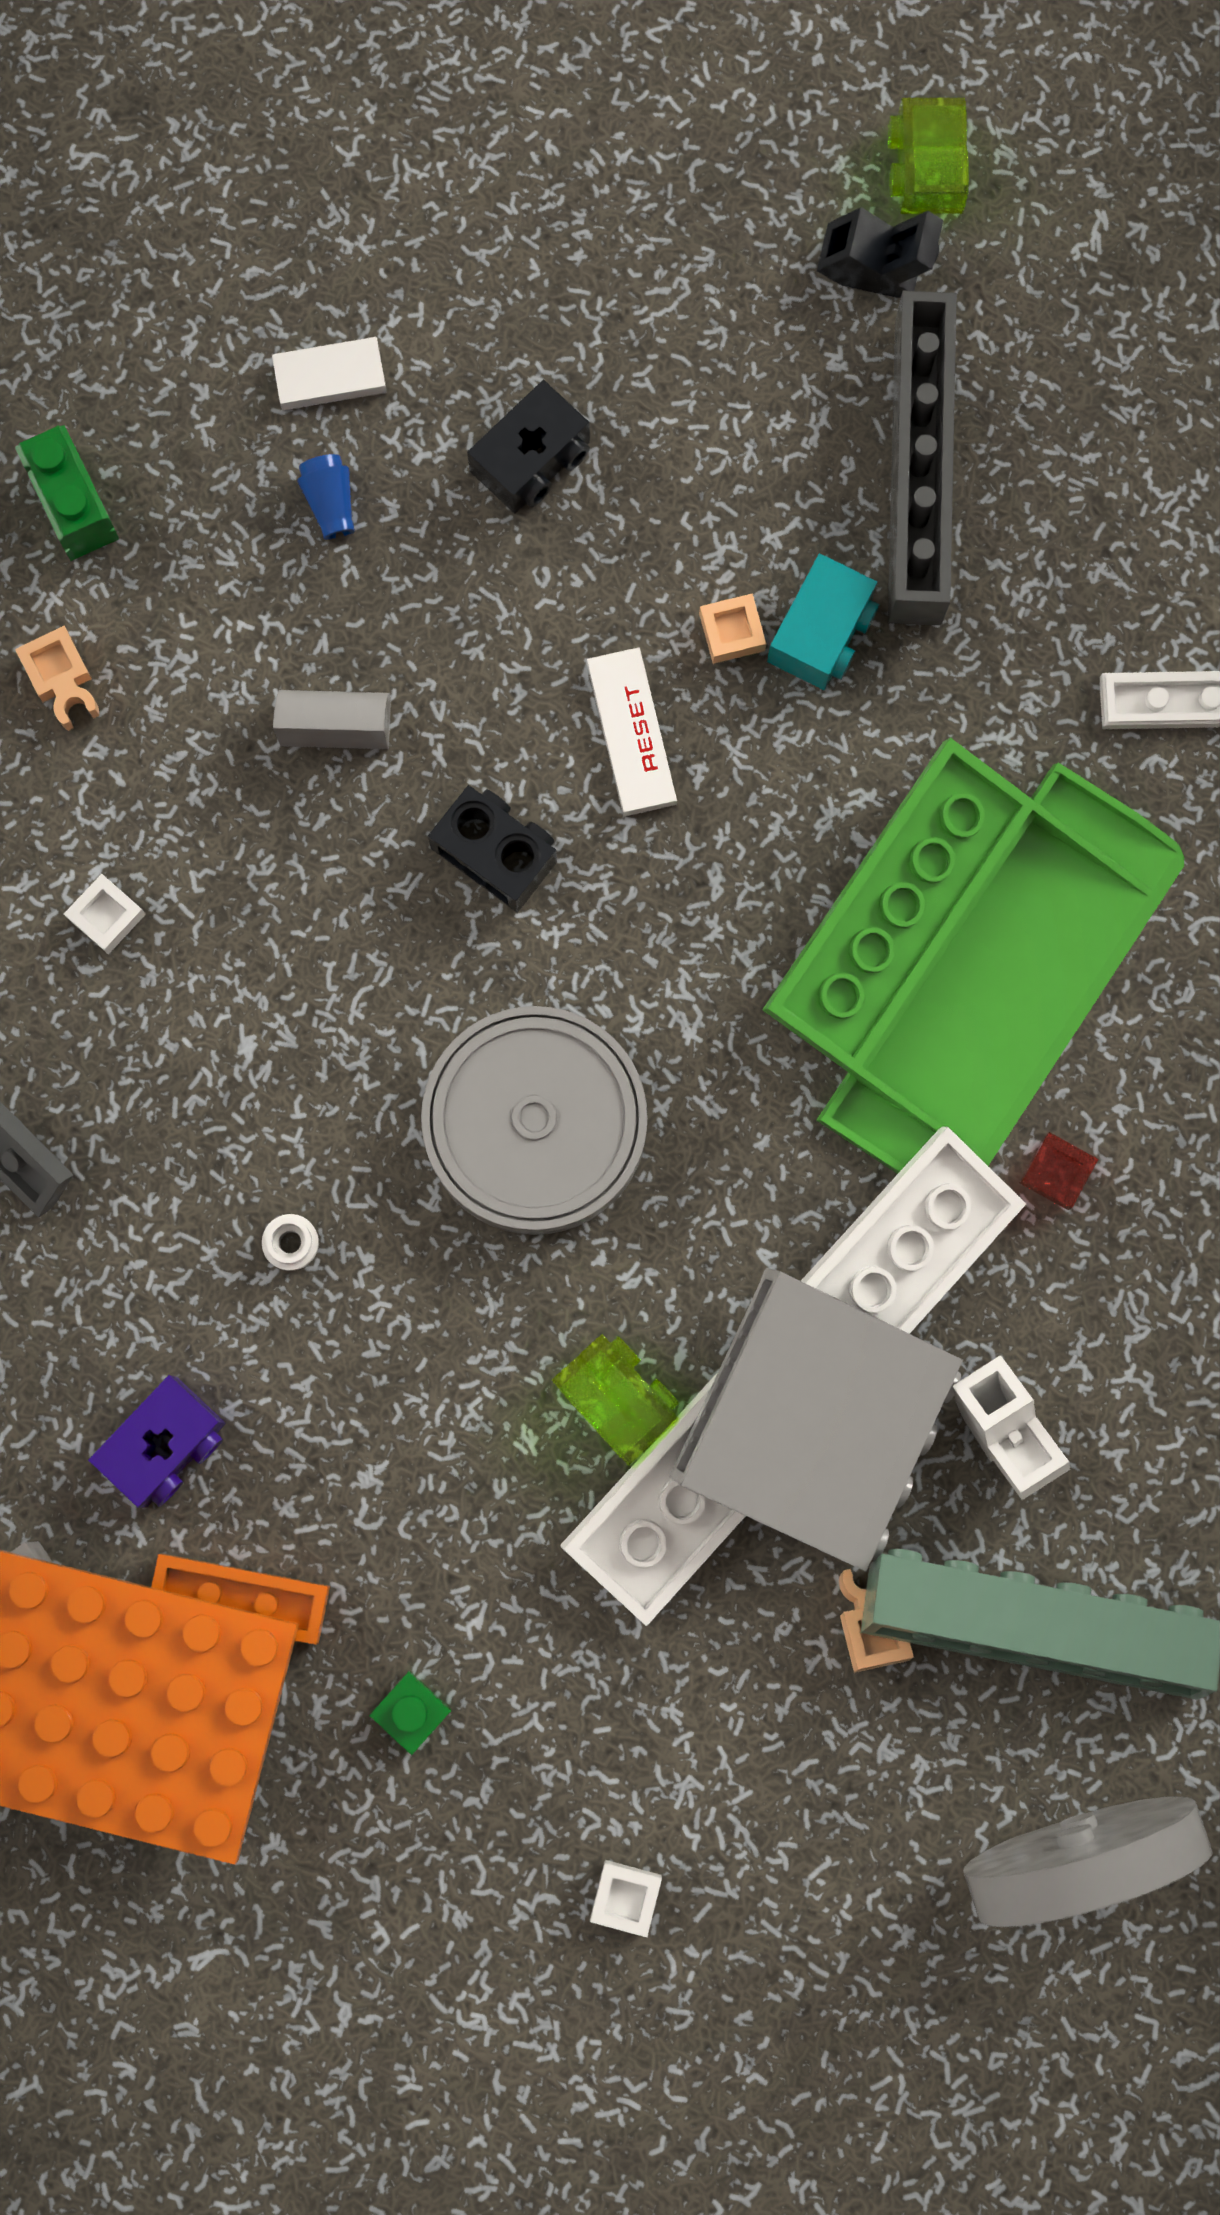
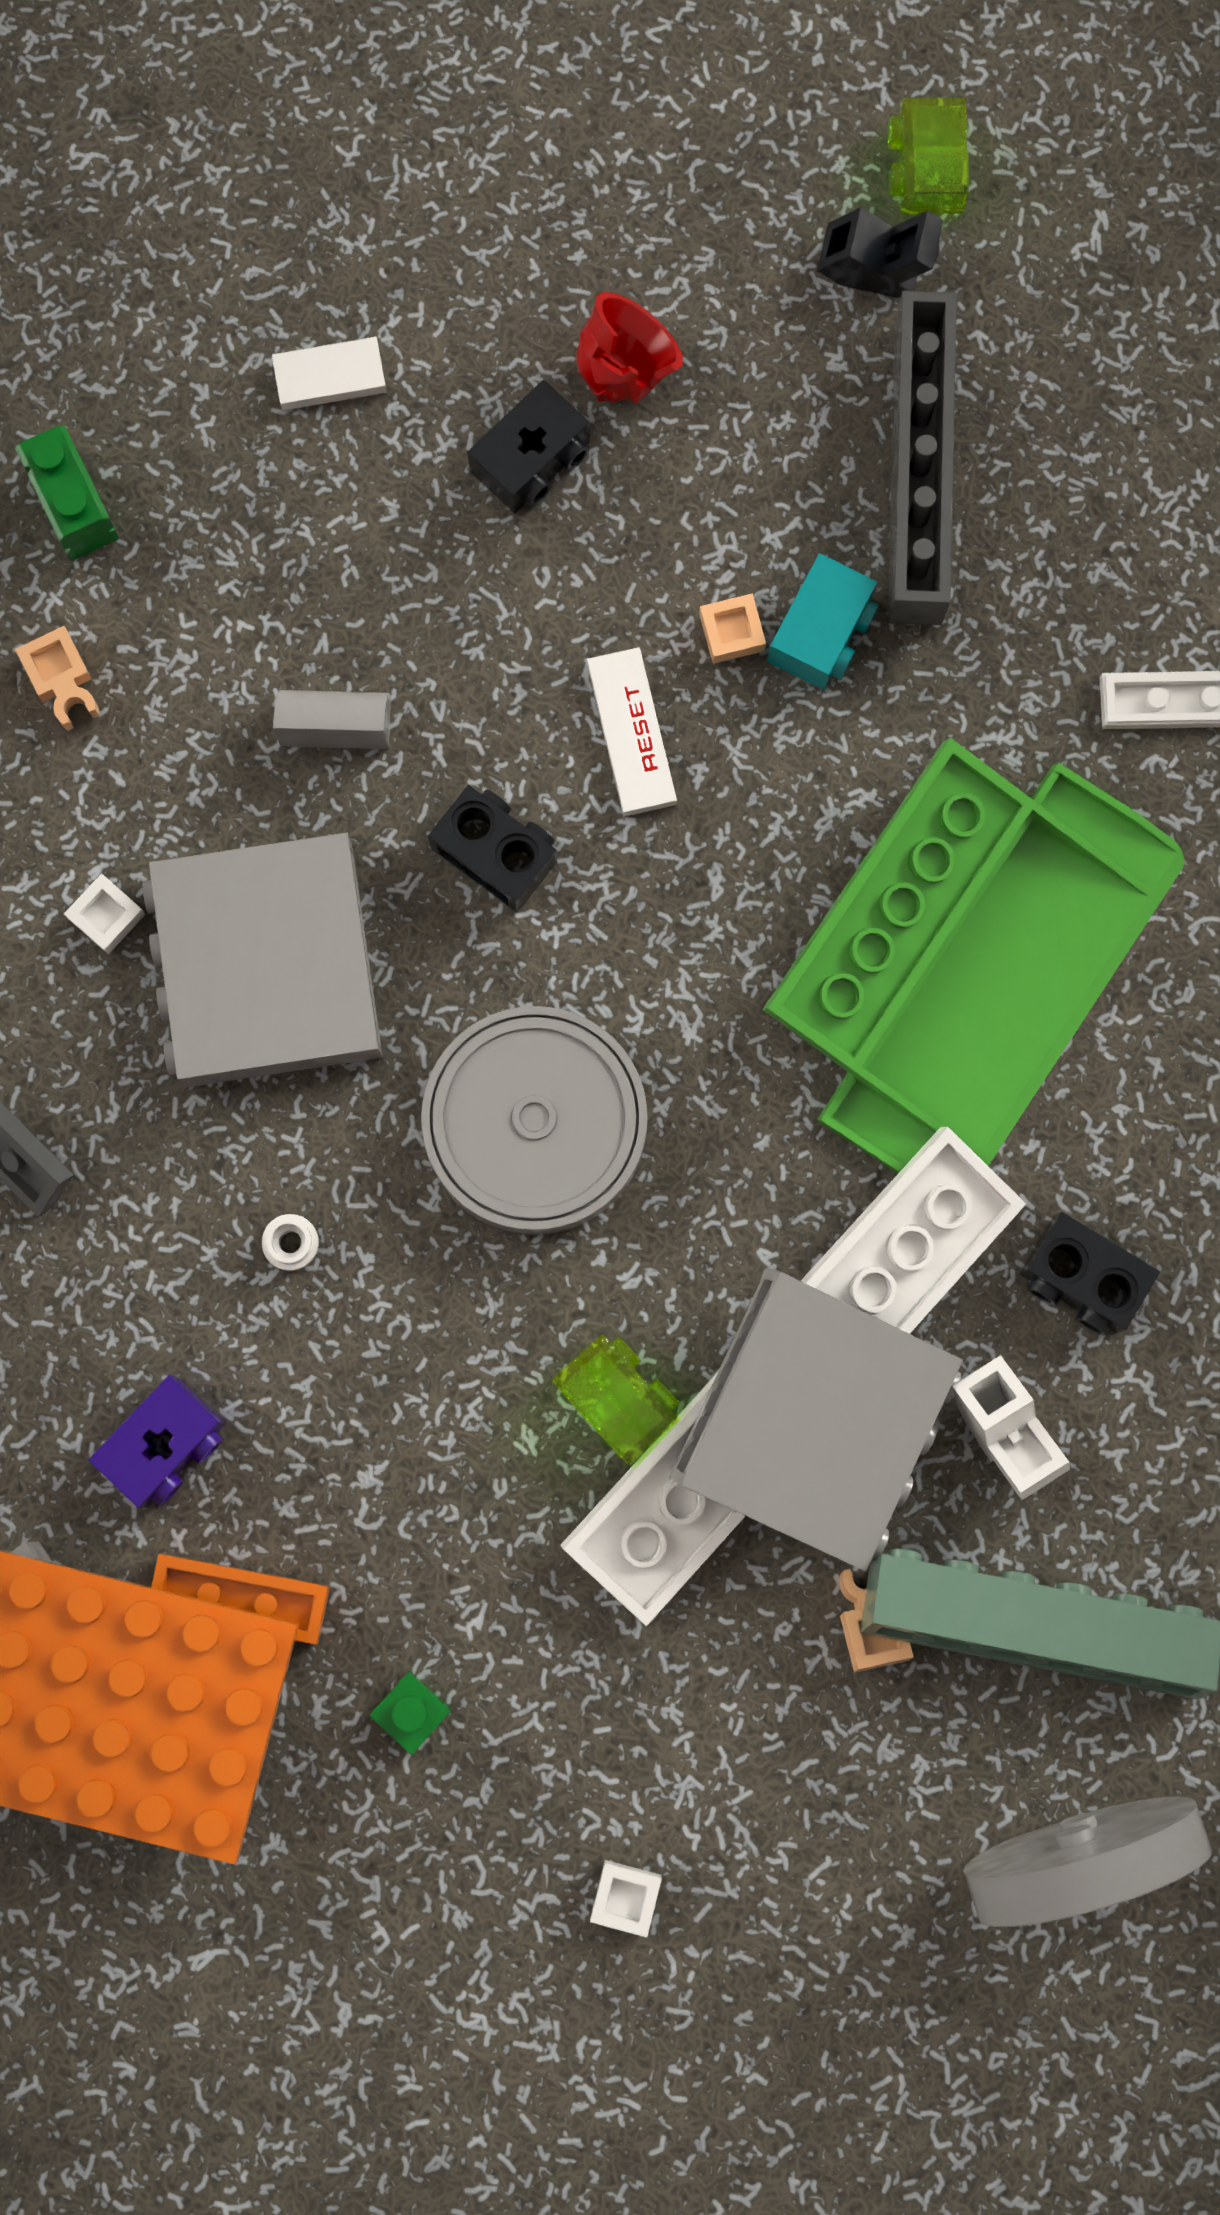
blue cone [297,454,355,540] -> none
clear red plate [1019,1132,1099,1210] -> none
none -> light grey brick [142,832,383,1088]
none -> red helmet [576,291,683,404]
none -> black brick [1019,1212,1161,1336]

